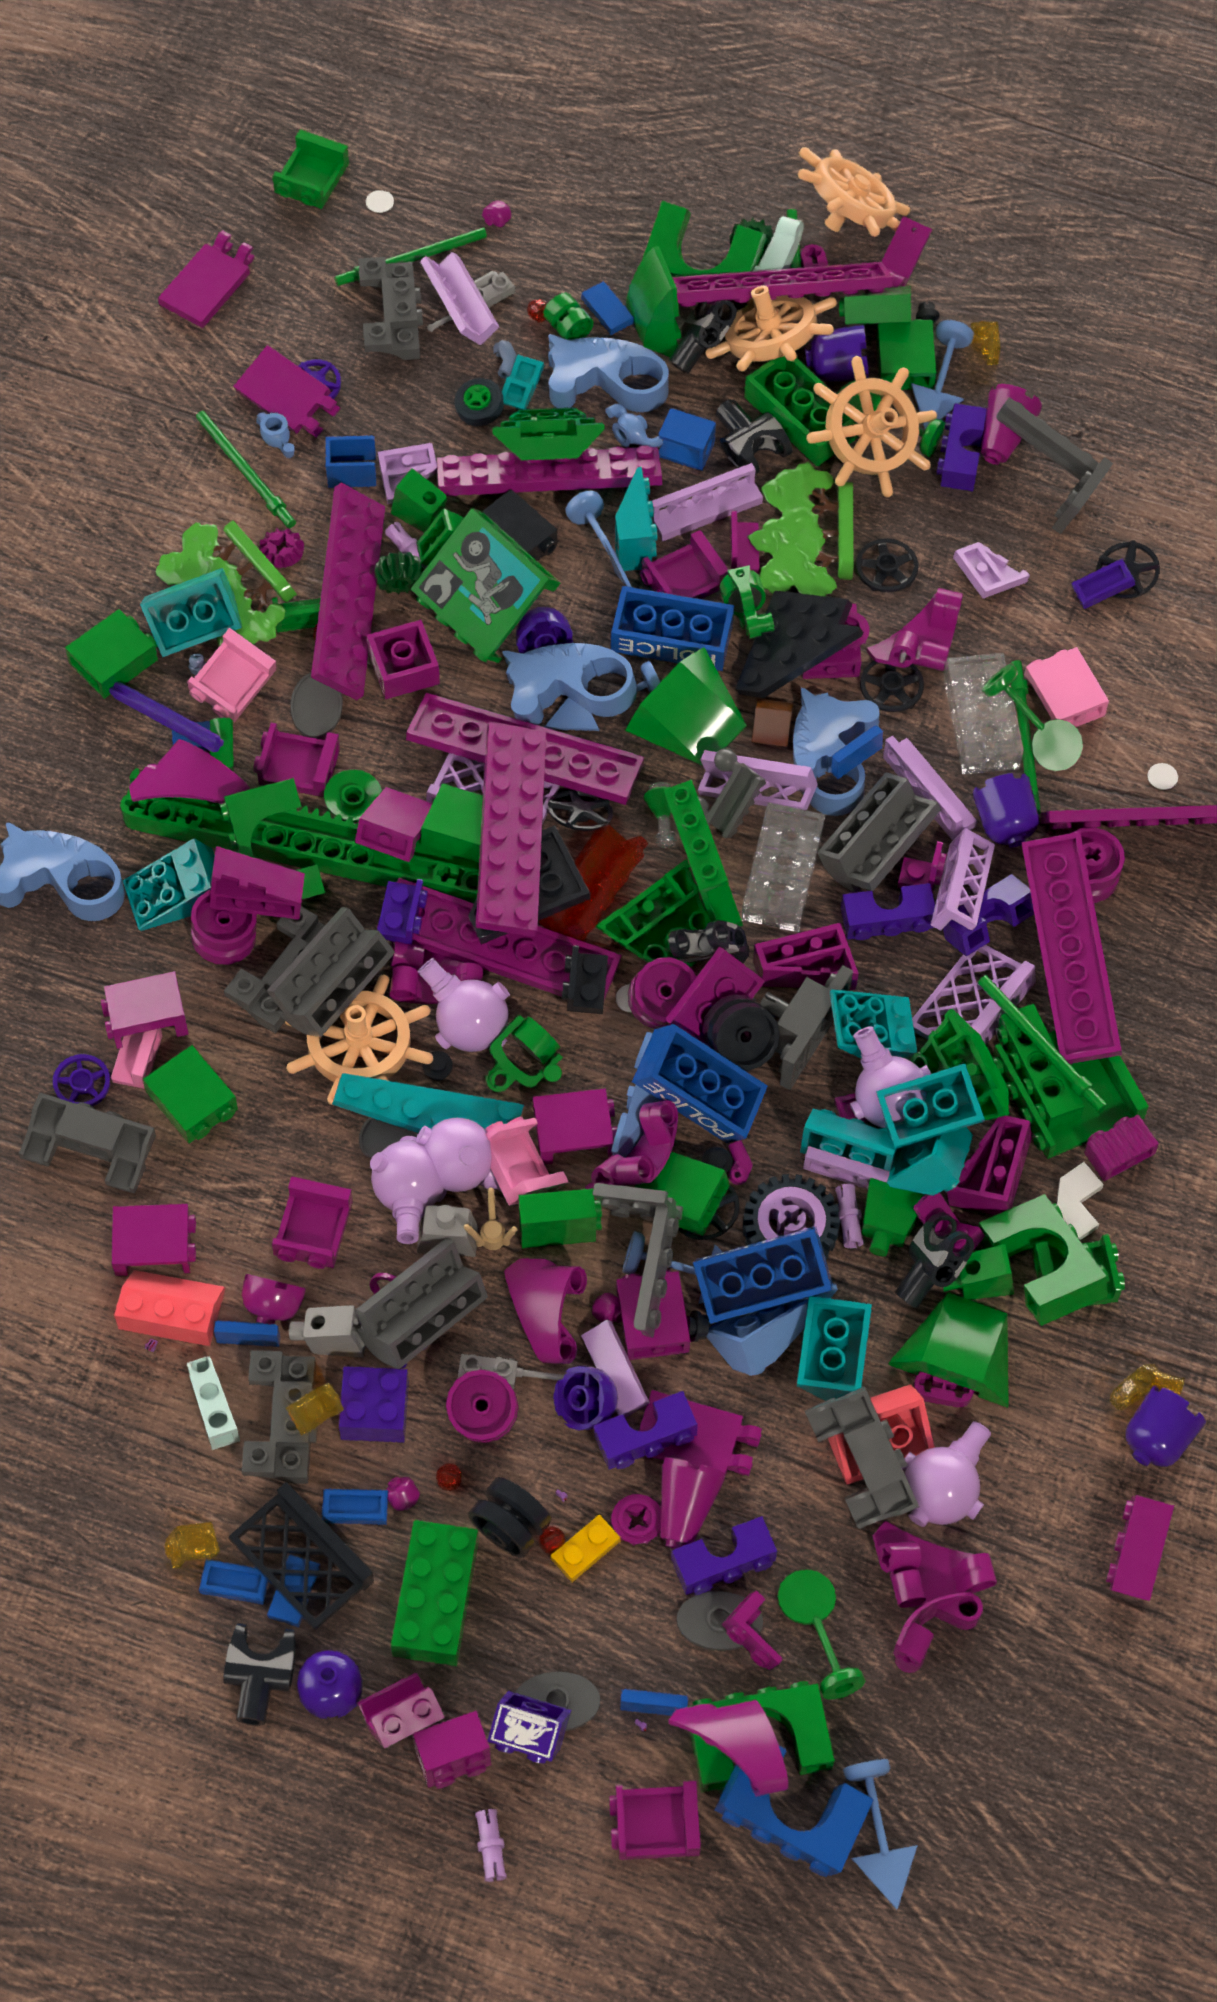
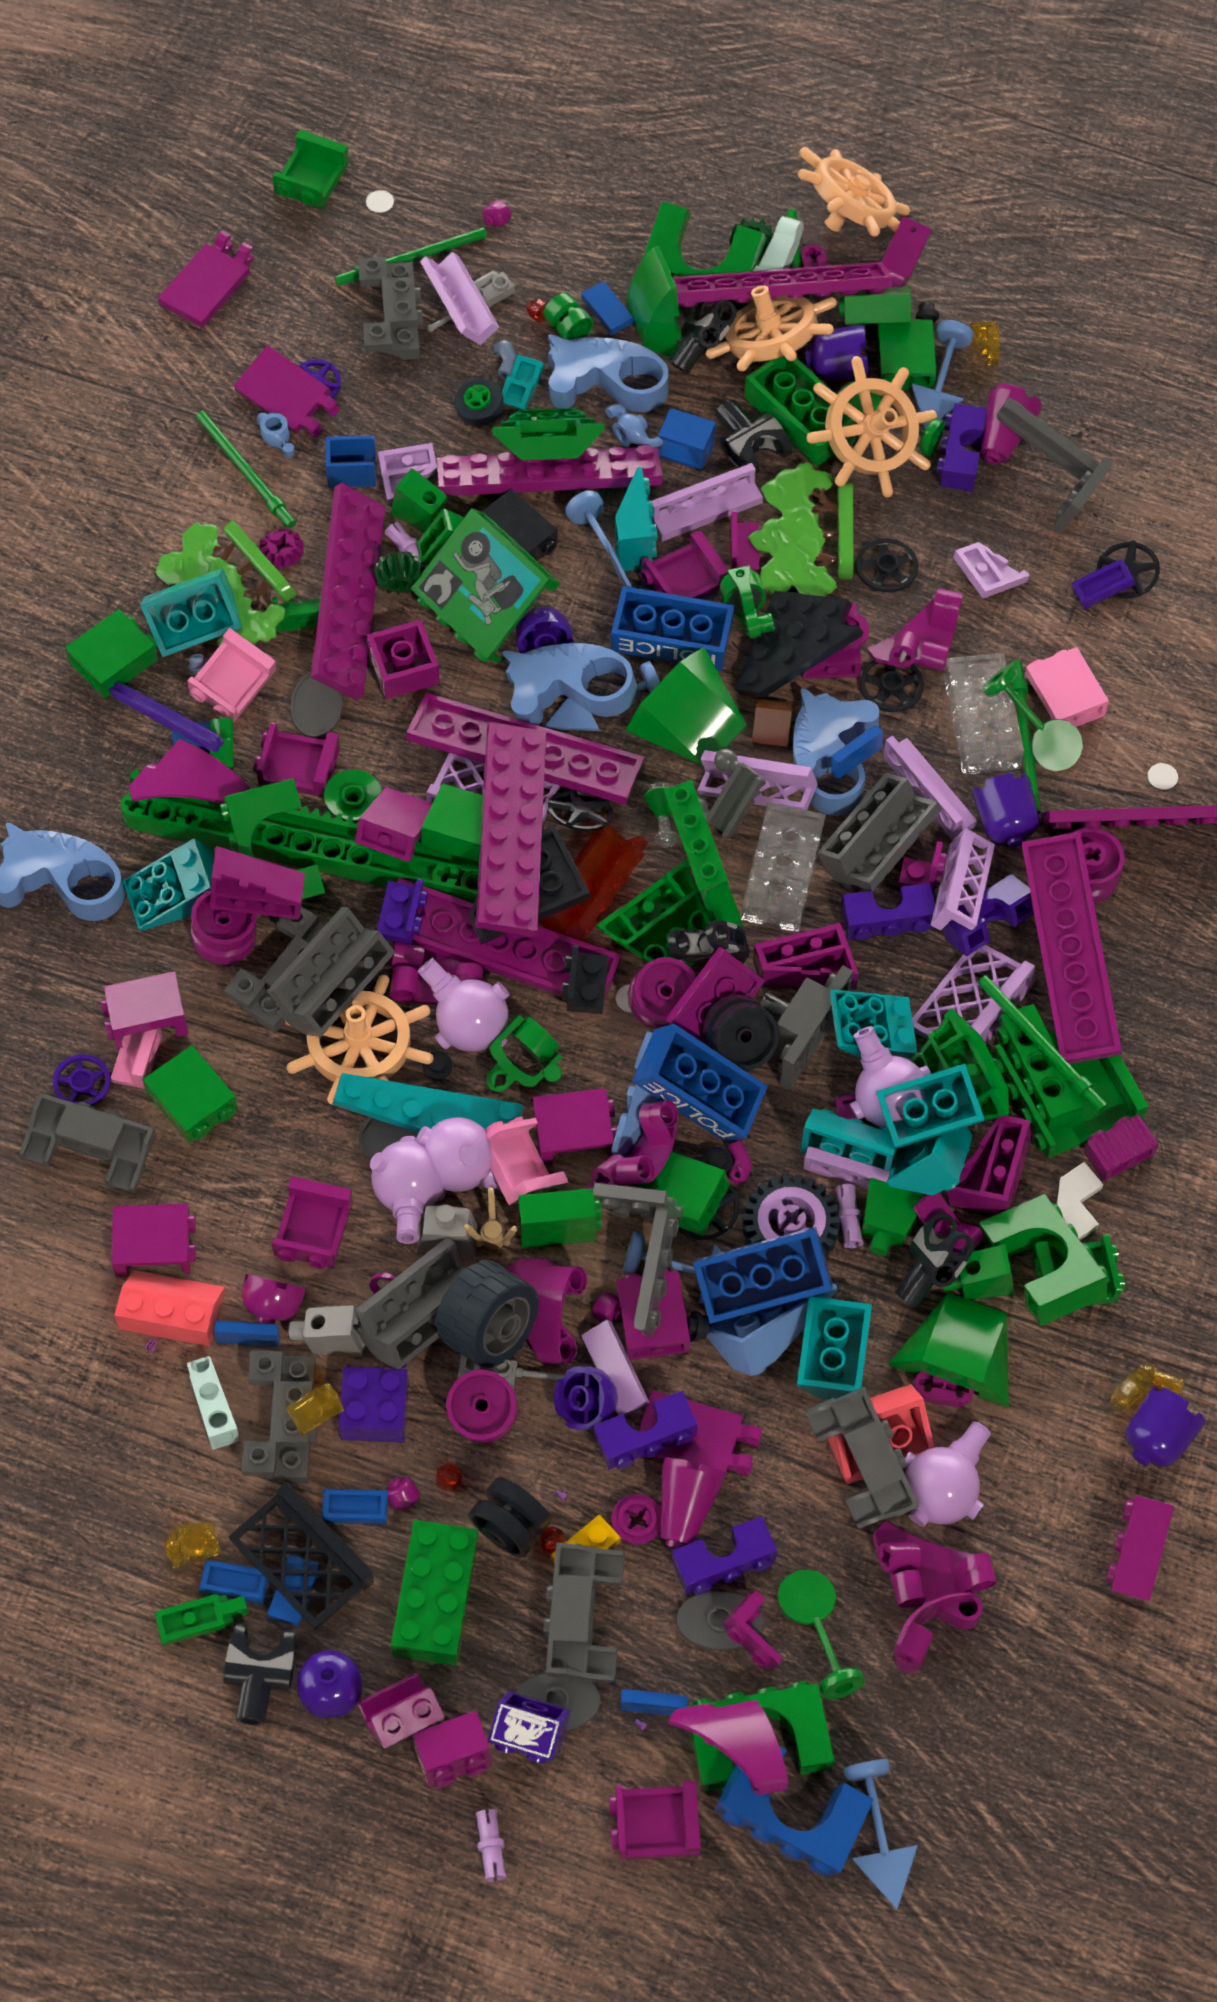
none -> green hinge [154,1594,249,1646]
none -> black wheel [436,1260,539,1368]
none -> dark grey bracket [544,1543,625,1683]

